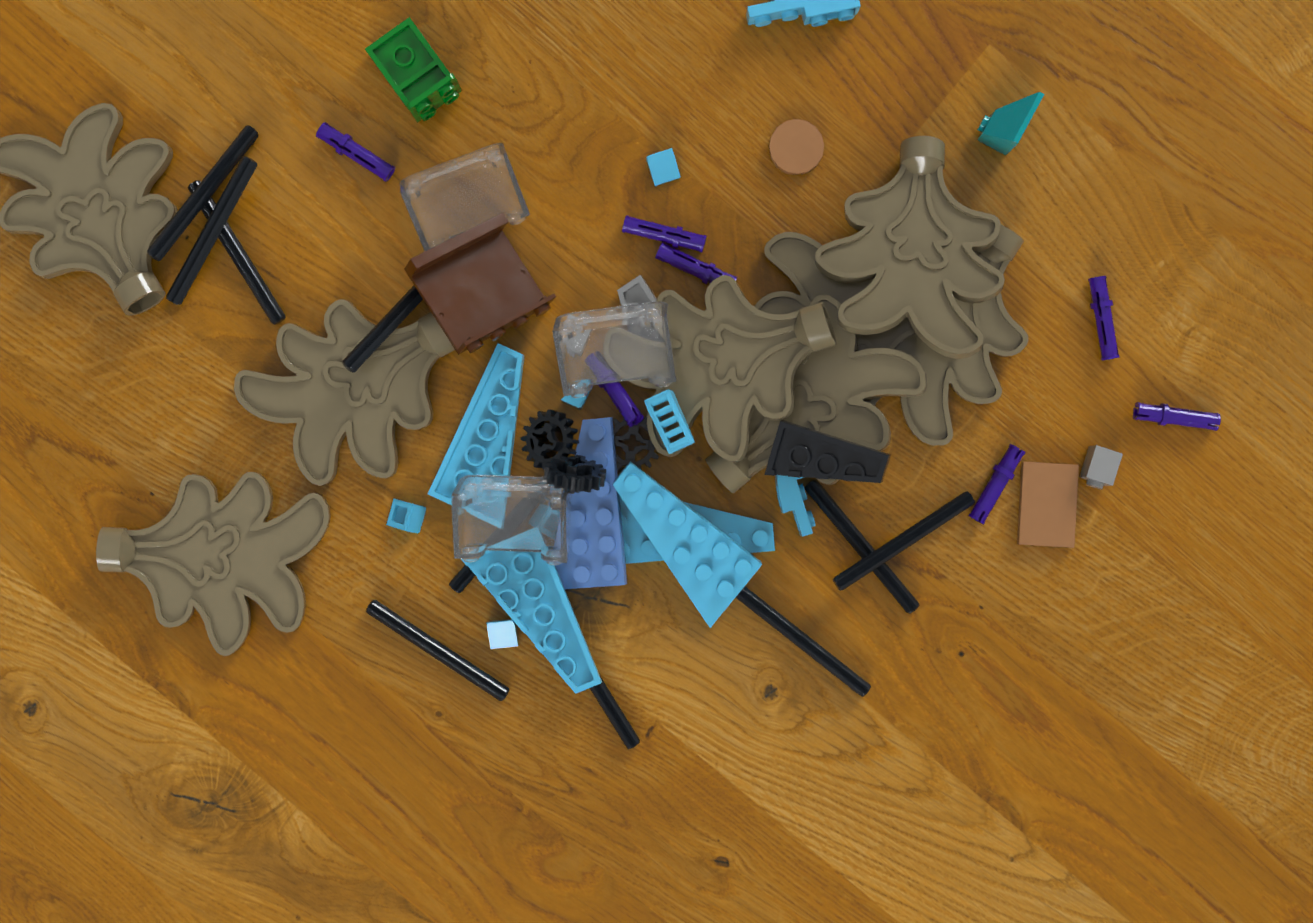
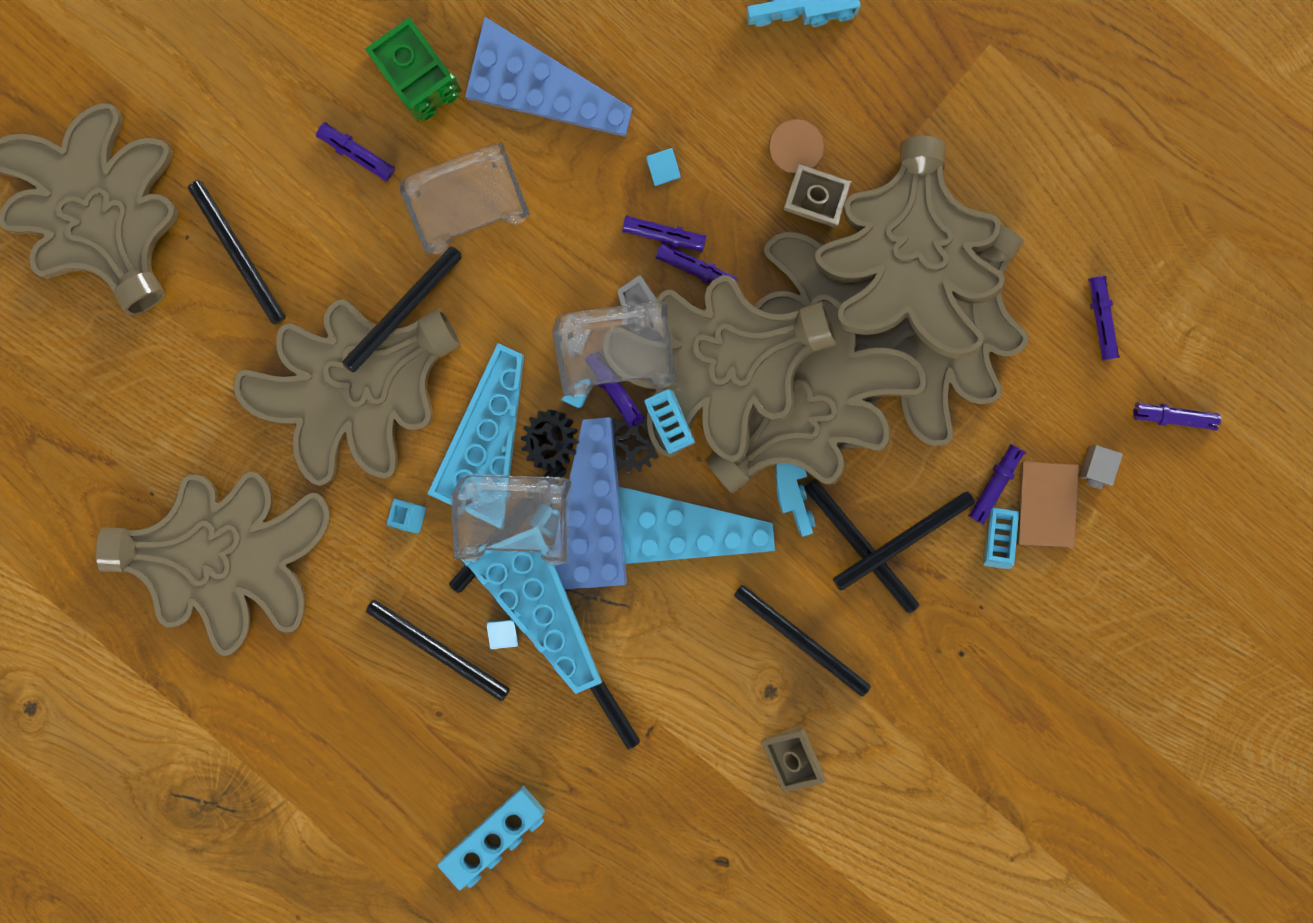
black axle [147,125,258,261] -> none
black axle [166,156,257,305] -> none
reddish brown panel [404,213,556,355] -> none
black gear [544,455,606,494] -> none
medium azure wing [613,461,762,628] -> none
black wing [764,420,891,483] -> none
teal slope [977,92,1044,156] -> none
none -> medium azure brick [437,785,545,891]
none -> medium blue wing [465,17,633,137]
none -> dark tan slope [761,723,826,792]
none -> dark tan slope [783,164,851,228]
none -> medium azure slope [983,508,1019,569]

